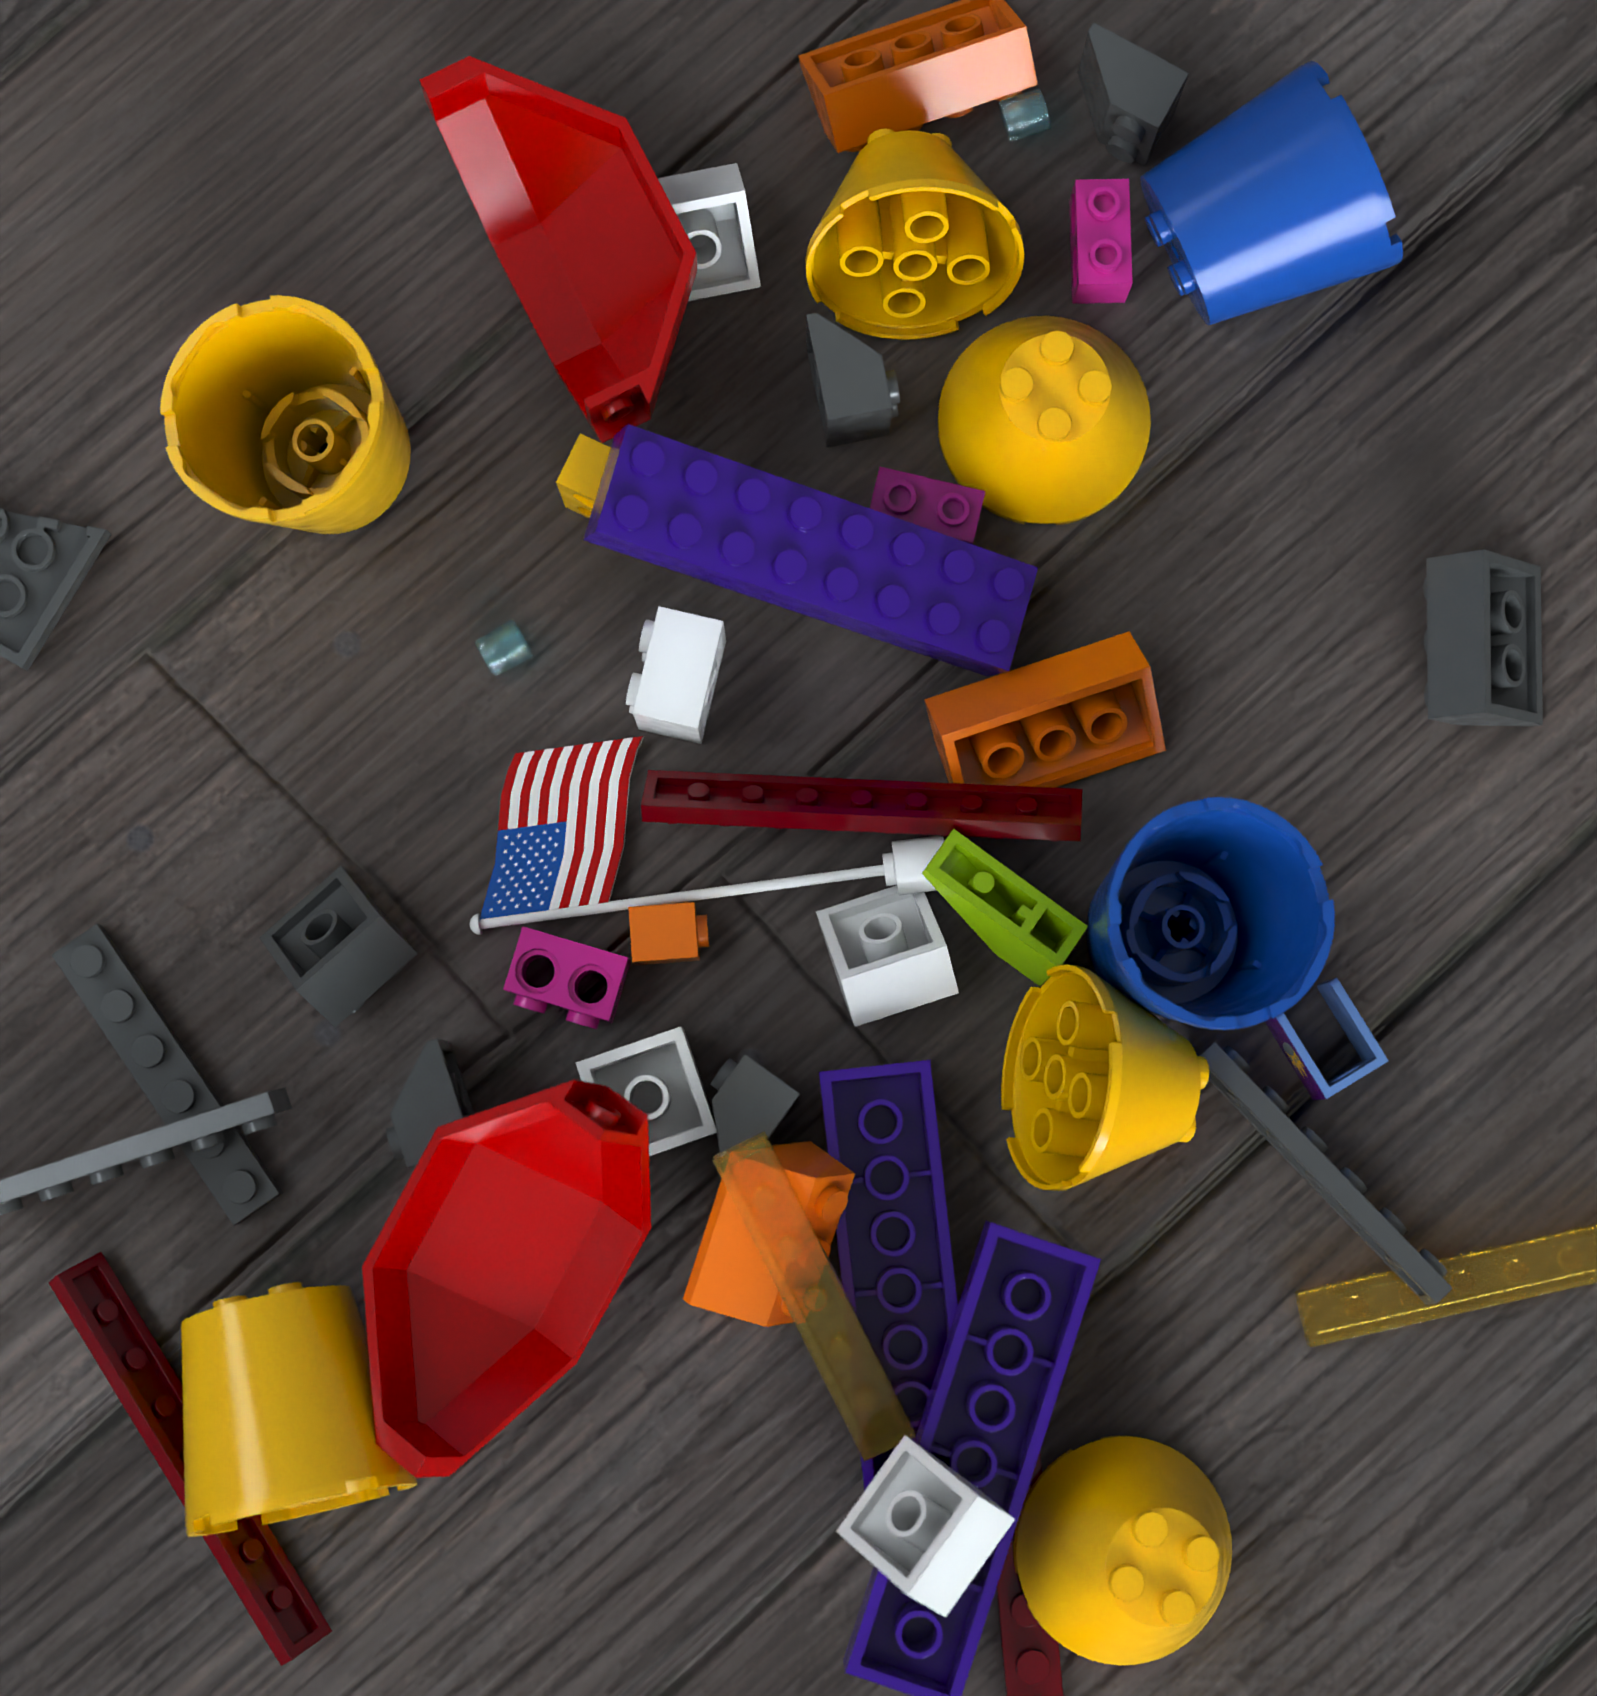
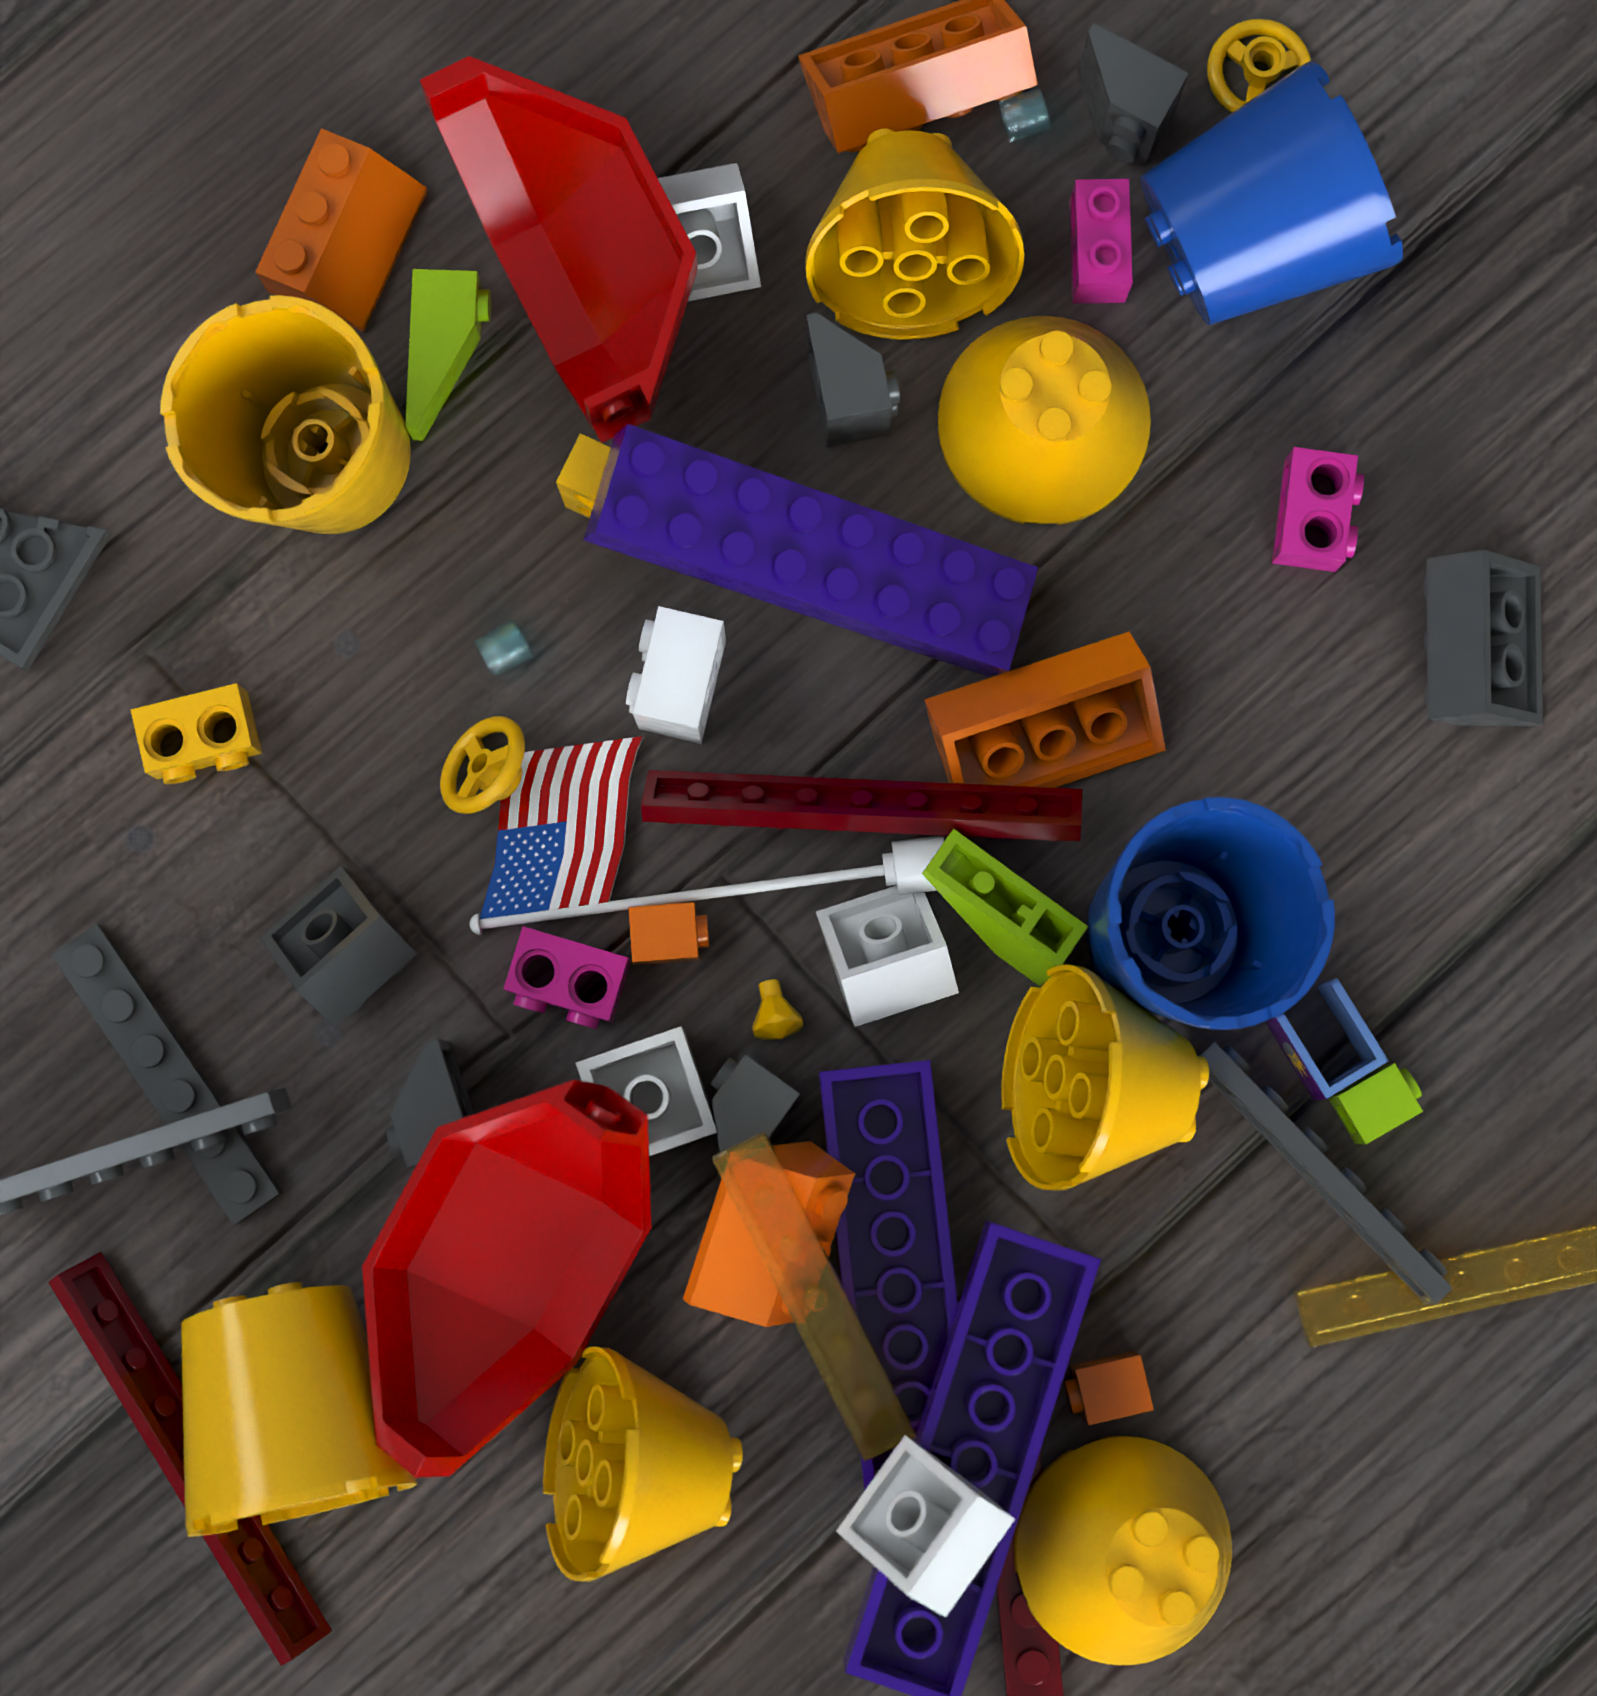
magenta brick [870,466,985,544] -> none
none -> yellow brick [130,683,262,785]
none -> orange slope [255,128,428,332]
none -> lime slope [405,269,492,441]
none -> yellow piece [440,716,525,814]
none -> yellow cone [543,1347,743,1582]
none -> yellow rock [752,979,804,1040]
none -> orange brick [1064,1351,1154,1426]
none -> yellow piece [1207,19,1311,113]
none -> dark pink brick [1272,447,1364,572]
none -> lime brick [1328,1063,1423,1145]

